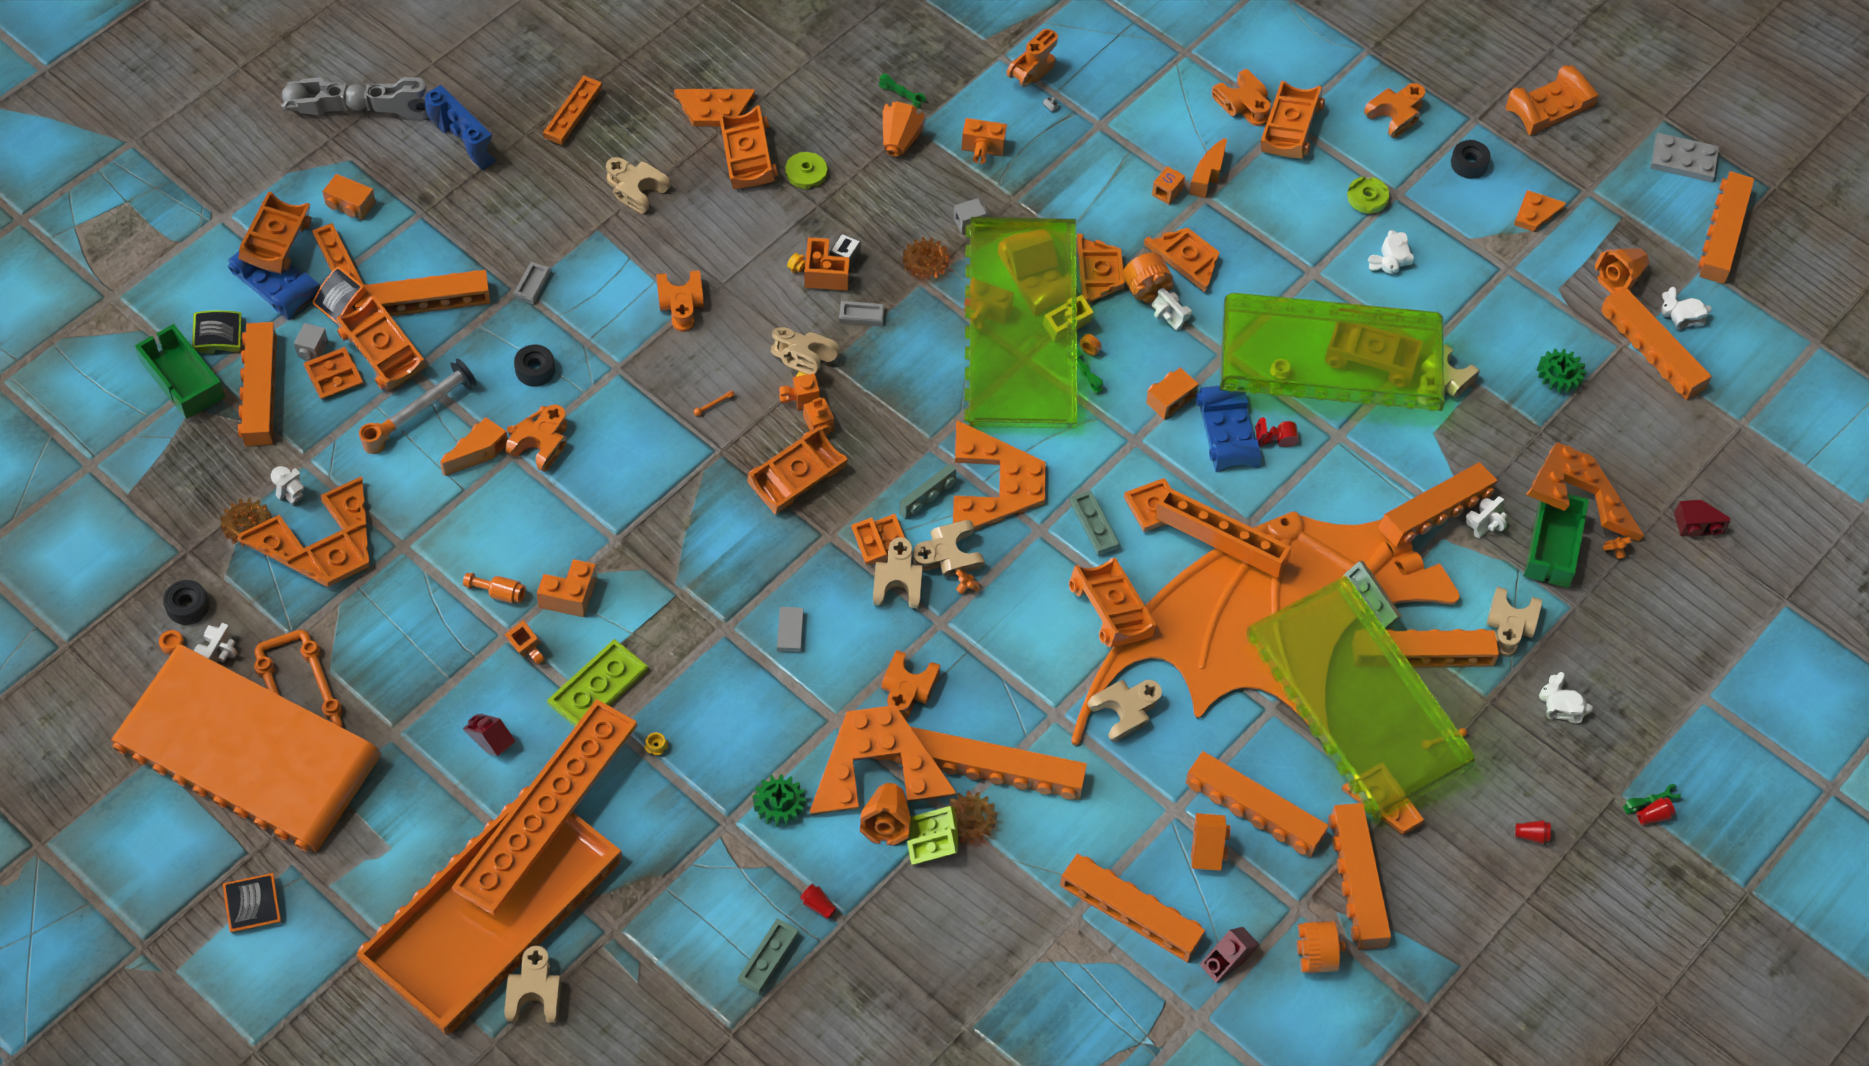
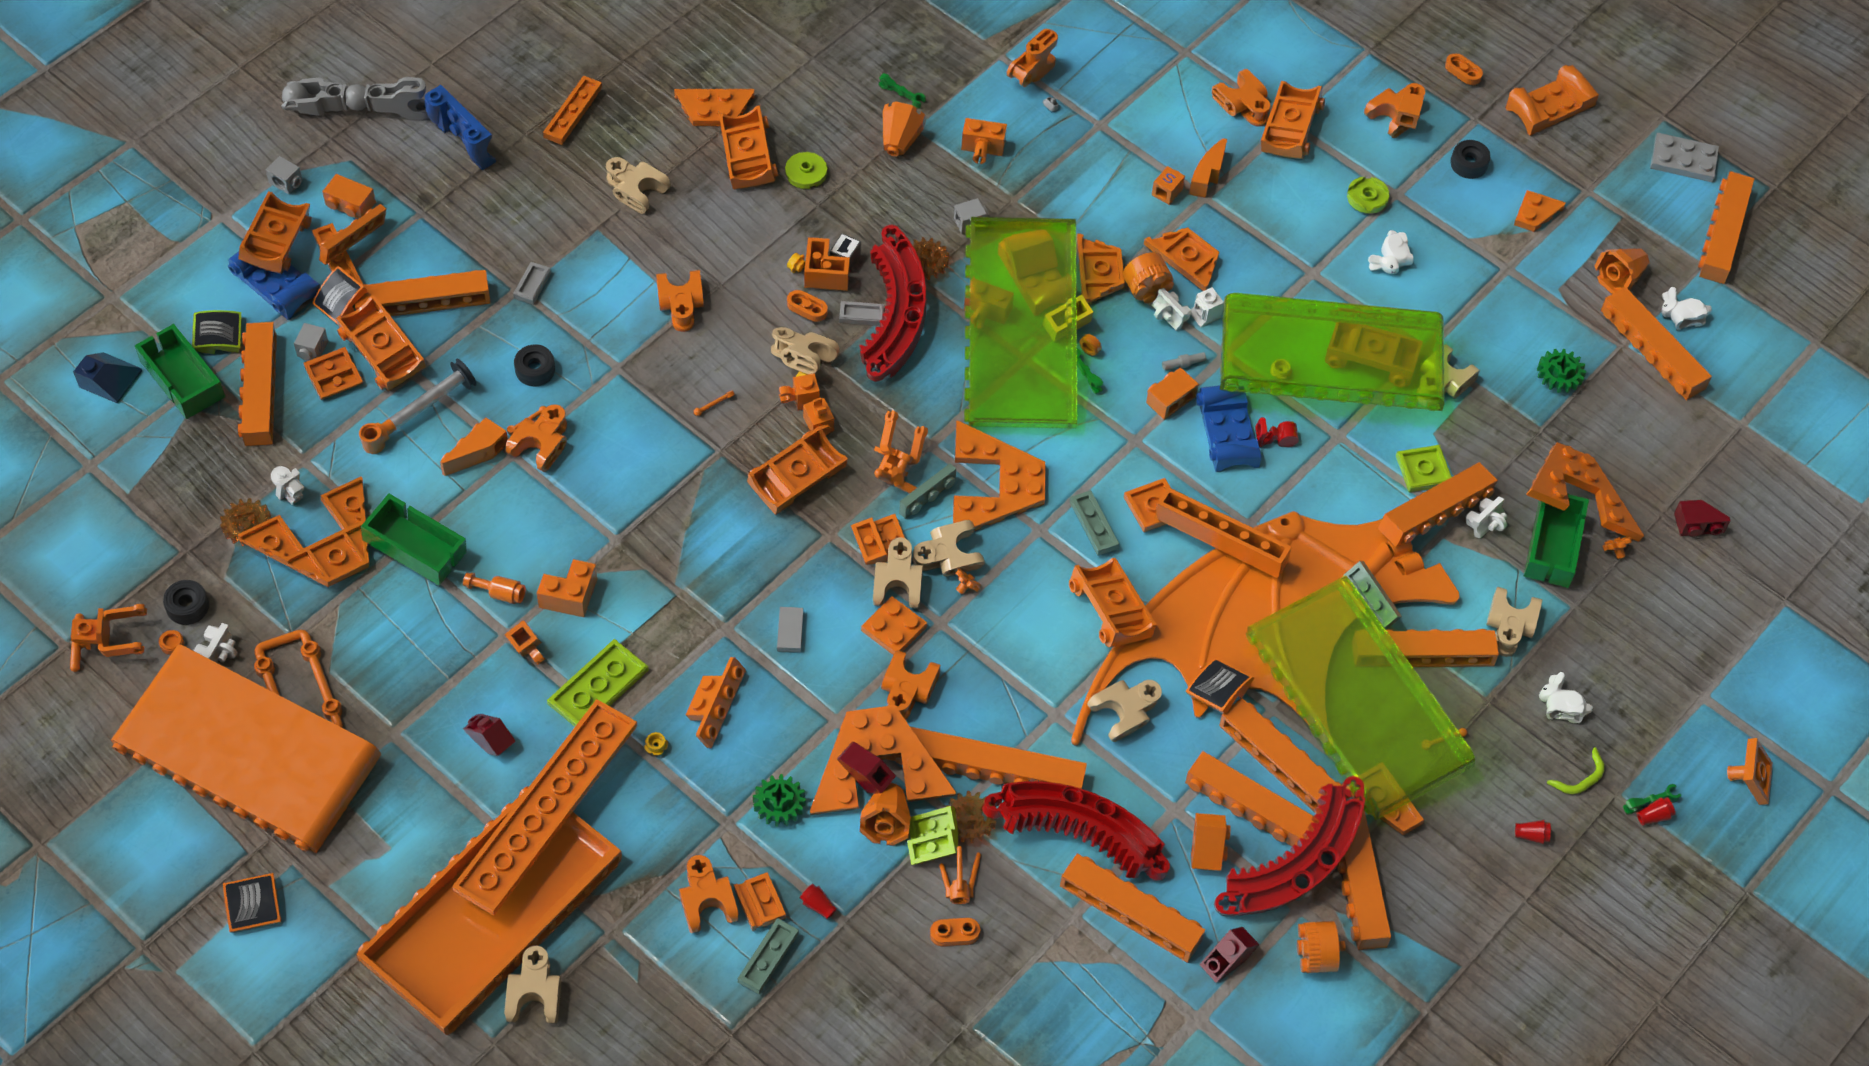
none -> orange piece [70,604,147,672]
none -> dark blue slope [73,352,142,403]
none -> light grey brick [266,156,303,194]
none -> orange plate [319,204,387,265]
none -> green piece [361,493,467,586]
none -> orange piece [679,855,739,933]
none -> orange bracket [686,657,746,748]
none -> orange plate [734,872,786,931]
none -> orange plate [787,290,828,322]
none -> dark red slope [837,741,896,794]
none -> red gear [859,225,927,382]
none -> orange plate [861,596,927,655]
none -> orange piece [874,410,928,494]
none -> orange plate [930,918,980,947]
none -> orange plant [939,846,981,904]
none -> red gear [982,781,1170,881]
none -> light grey bar [1162,352,1206,370]
none -> slope [1185,658,1254,715]
none -> white window [1191,287,1224,328]
none -> red gear [1214,776,1365,916]
none -> orange brick [1219,698,1342,814]
none -> orange brick [1395,92,1424,129]
none -> lime tile [1396,445,1452,492]
none -> orange plate [1445,53,1483,85]
none -> lime animal [1547,747,1605,795]
none -> orange tile [1727,738,1773,805]

